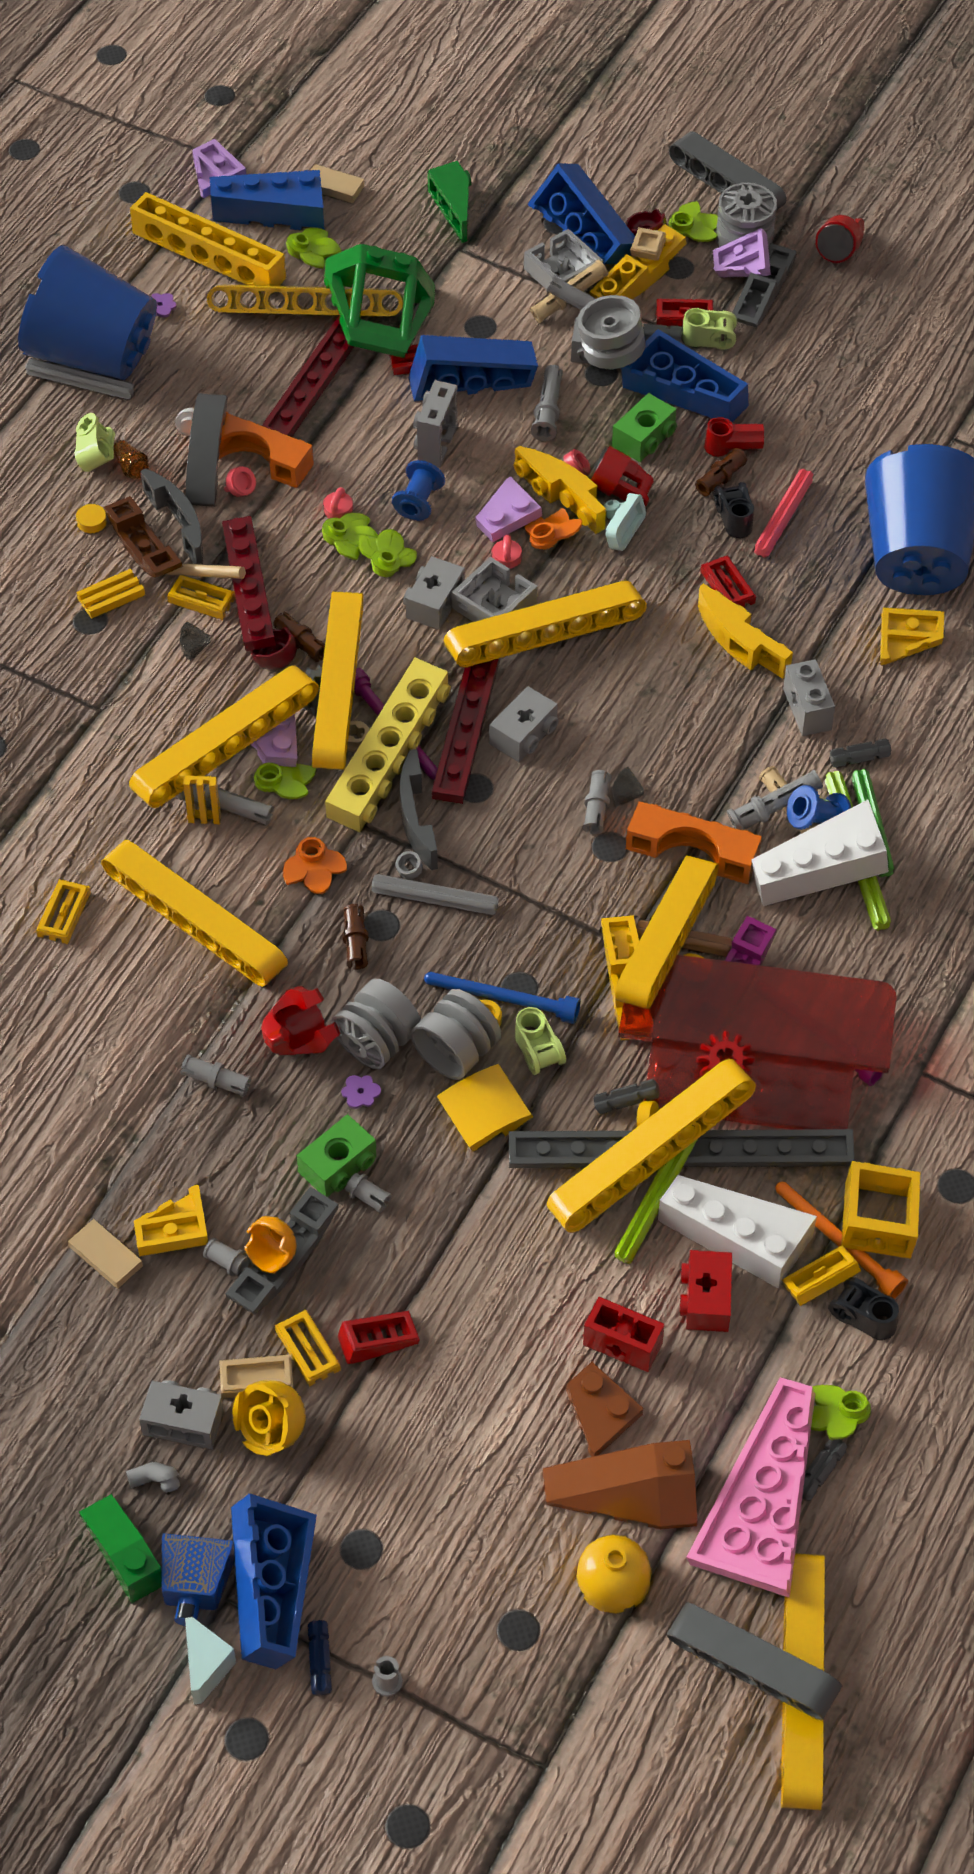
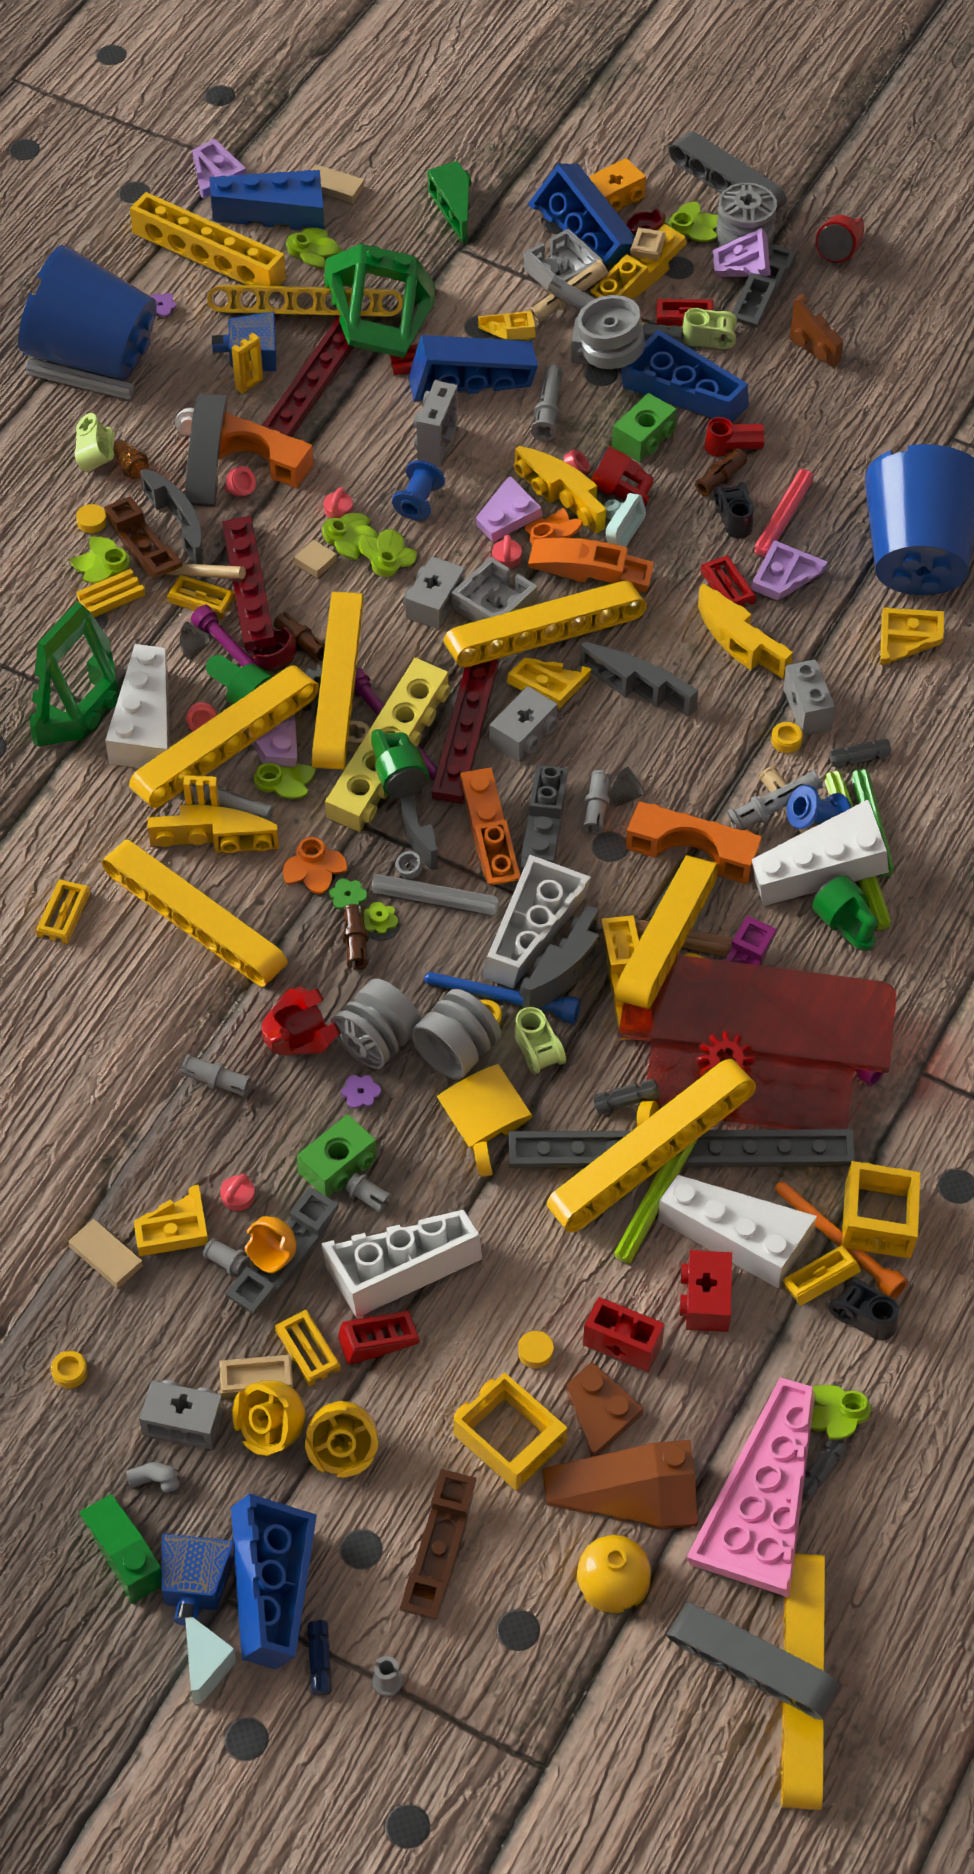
none -> green windscreen [30,602,119,746]
none -> yellow tile [51,1351,88,1389]
none -> lime plate [70,536,130,583]
none -> white wedge [105,644,170,768]
none -> yellow slope [147,805,279,853]
none -> coral tile [186,702,217,731]
none -> magenta piece [191,605,259,667]
none -> green piece [206,655,273,705]
none -> blue torso [212,312,277,371]
none -> coral tile [220,1174,255,1211]
none -> yellow tile [232,333,263,394]
none -> tan tile [294,540,337,578]
none -> yellow cylinder [305,1401,379,1478]
none -> white wedge [321,1210,482,1318]
none -> bright green plant [329,878,367,910]
none -> lime plant [364,902,398,934]
none -> green piece [371,729,429,798]
none -> reddish brown slope [400,1469,477,1620]
none -> yellow window [453,1372,568,1491]
none -> orange slope [460,767,520,886]
none -> yellow tile [473,1141,493,1177]
none -> yellow wing [478,311,536,341]
none -> white wedge [482,855,591,988]
none -> yellow wing [507,658,592,710]
none -> yellow tile [518,1331,554,1369]
none -> dark grey slope [519,905,599,1009]
none -> dark grey slope [520,765,568,867]
none -> orange slope [527,538,654,593]
none -> dark grey slope [580,642,698,717]
none -> light orange brick [589,158,646,212]
none -> lavender wing [751,540,827,601]
none -> yellow tile [771,722,803,753]
none -> dark orange wing [790,293,843,367]
none -> green piece [812,875,878,951]

